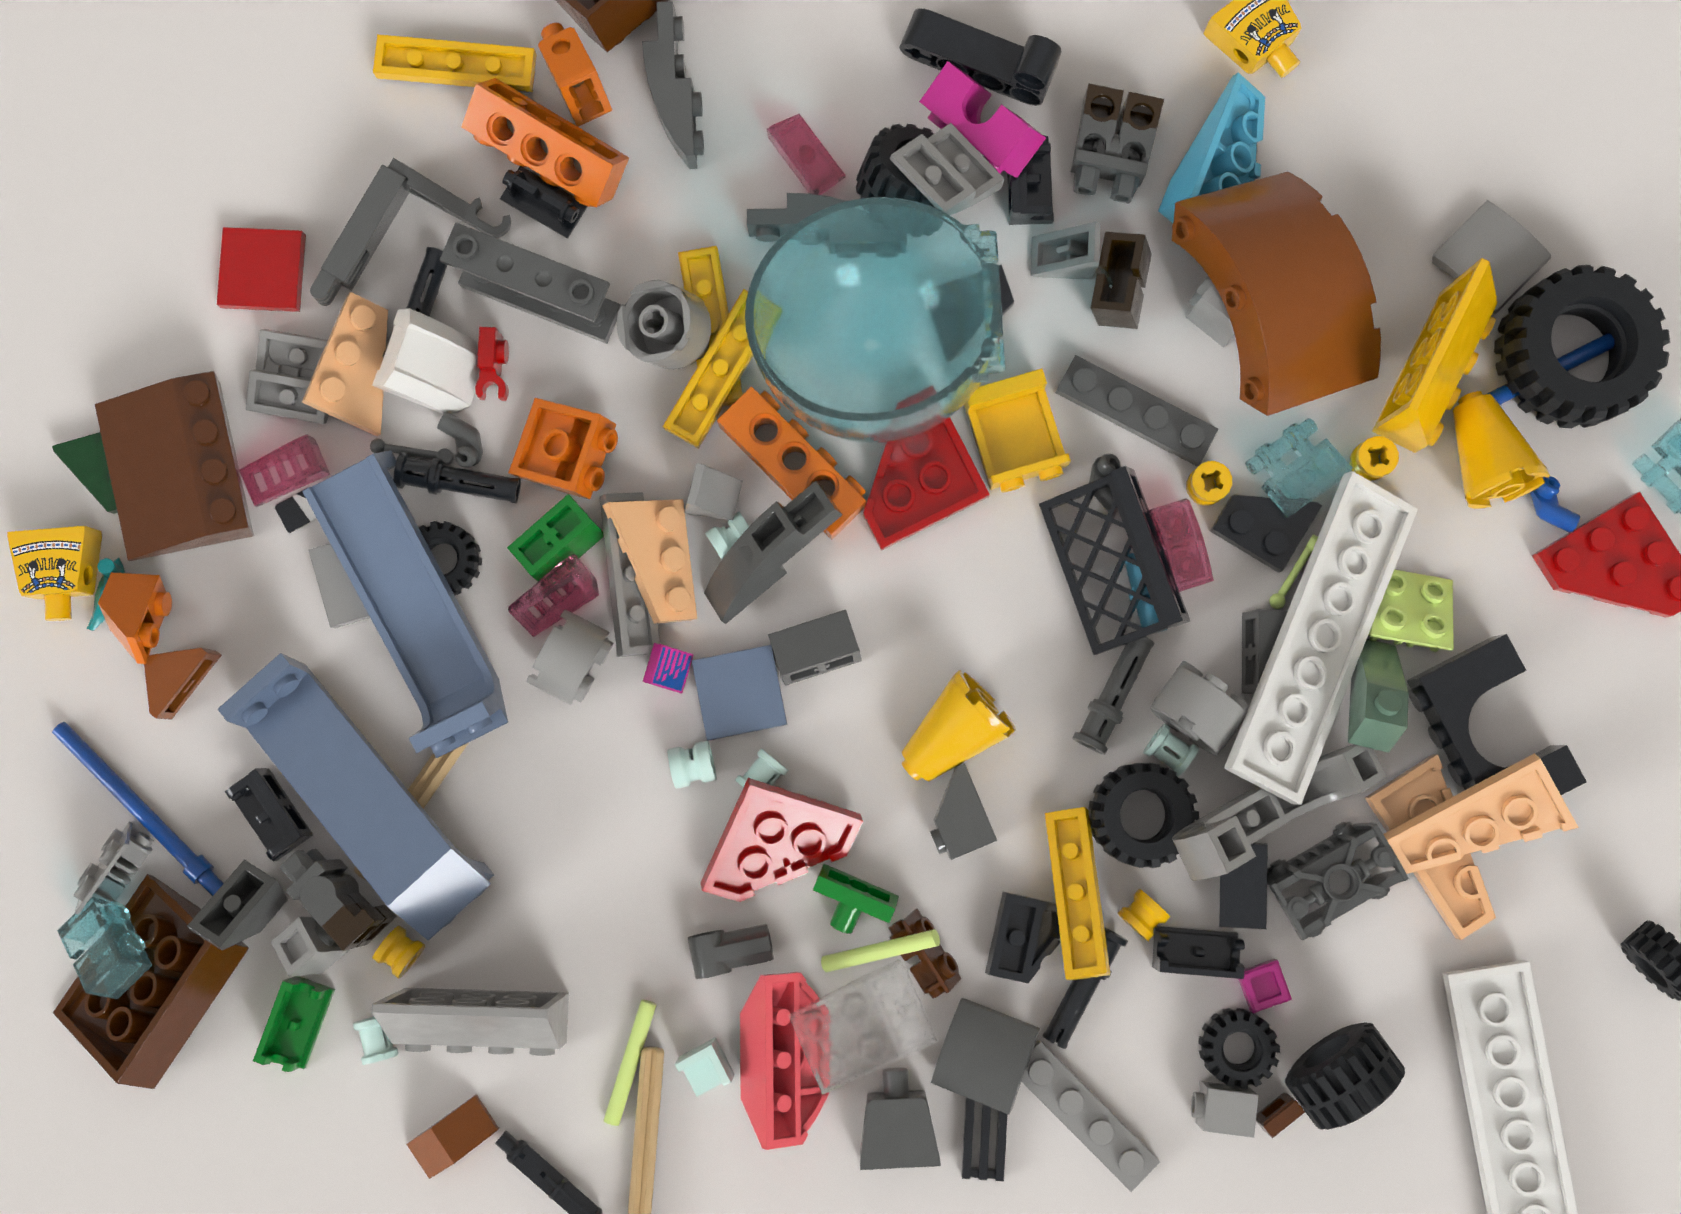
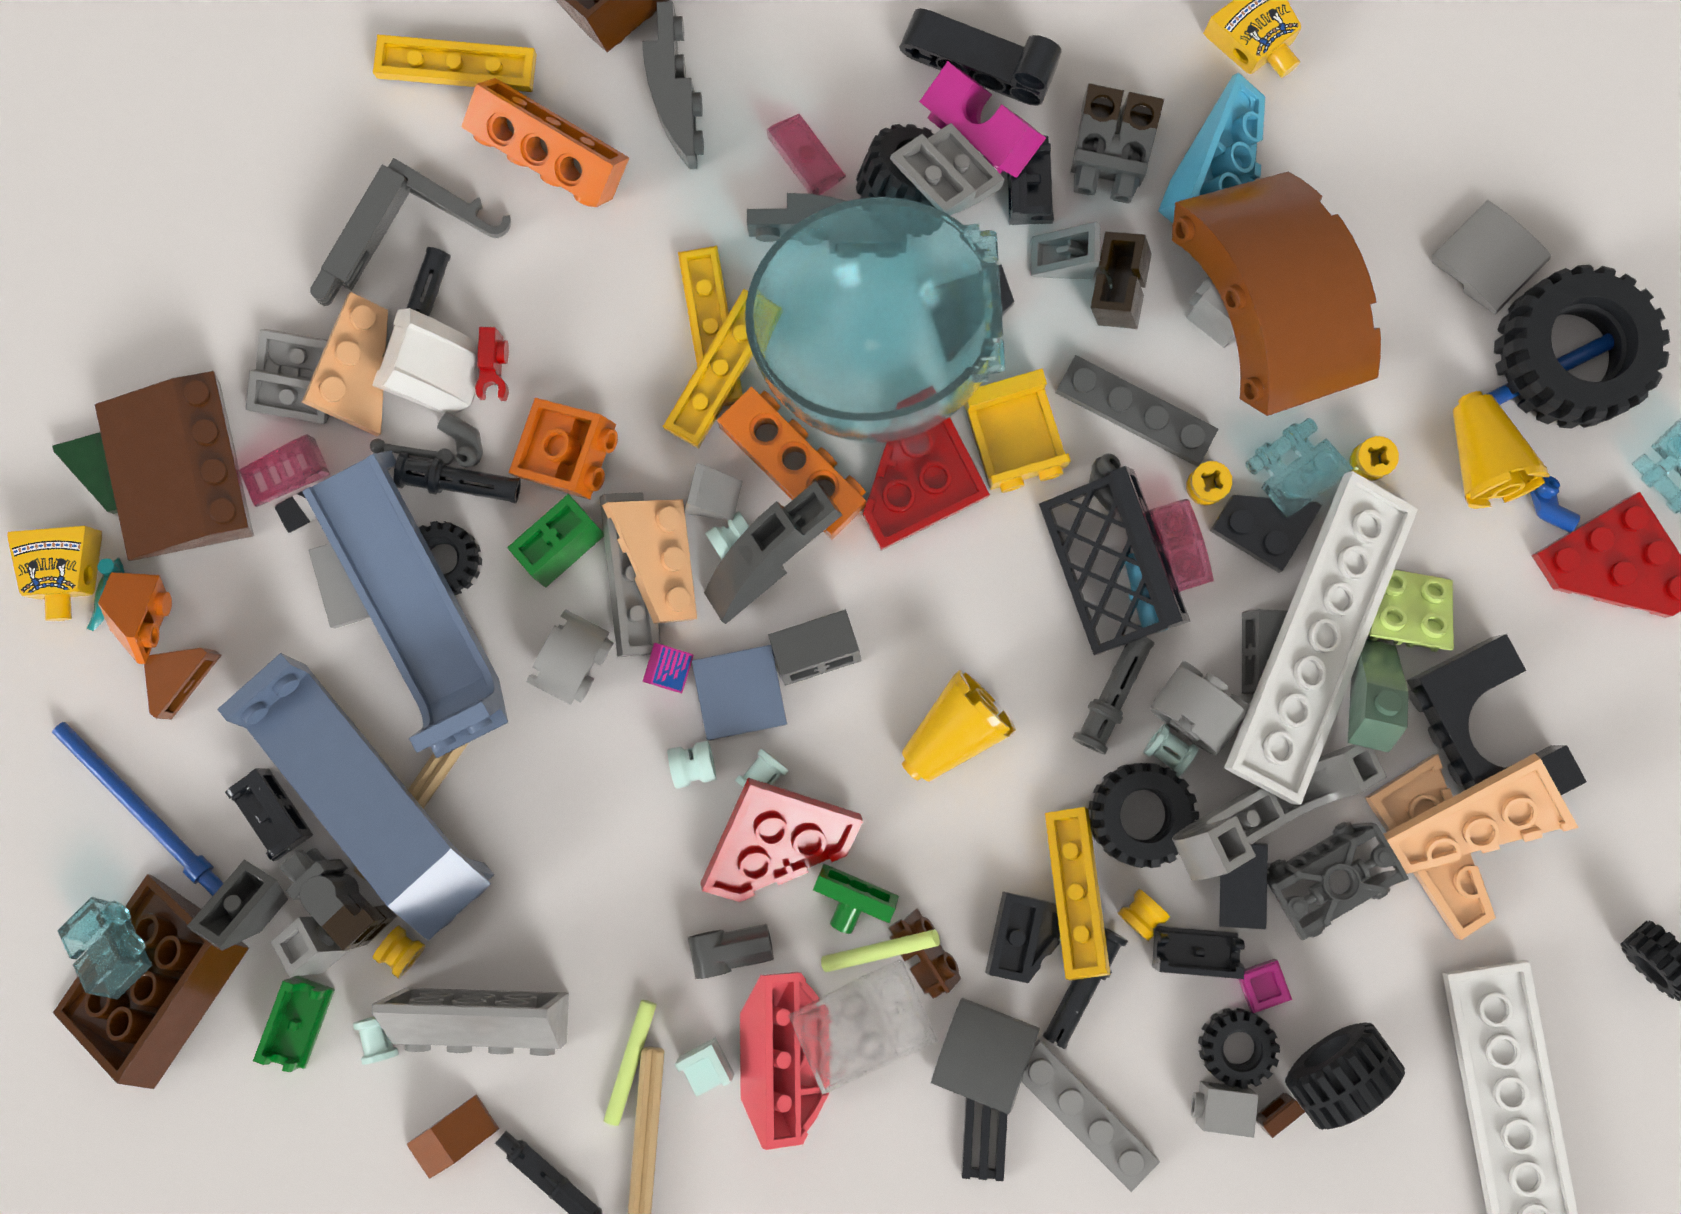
light grey hinge [74,821,154,915] -> none
red tile [217,227,306,312] -> none
dark grey fence [440,222,621,344] -> none
black hinge [500,166,588,239] -> none
clear pink slope [508,554,599,637] -> none
orange torso [538,23,612,127] -> none
light grey brick [617,280,711,370] -> none
dark grey torso [860,1068,941,1170] -> none
dark grey slope [930,763,997,860] -> none
yellowish green hinge [1269,534,1318,609] -> none
yellow slope [1372,258,1498,453] -> none

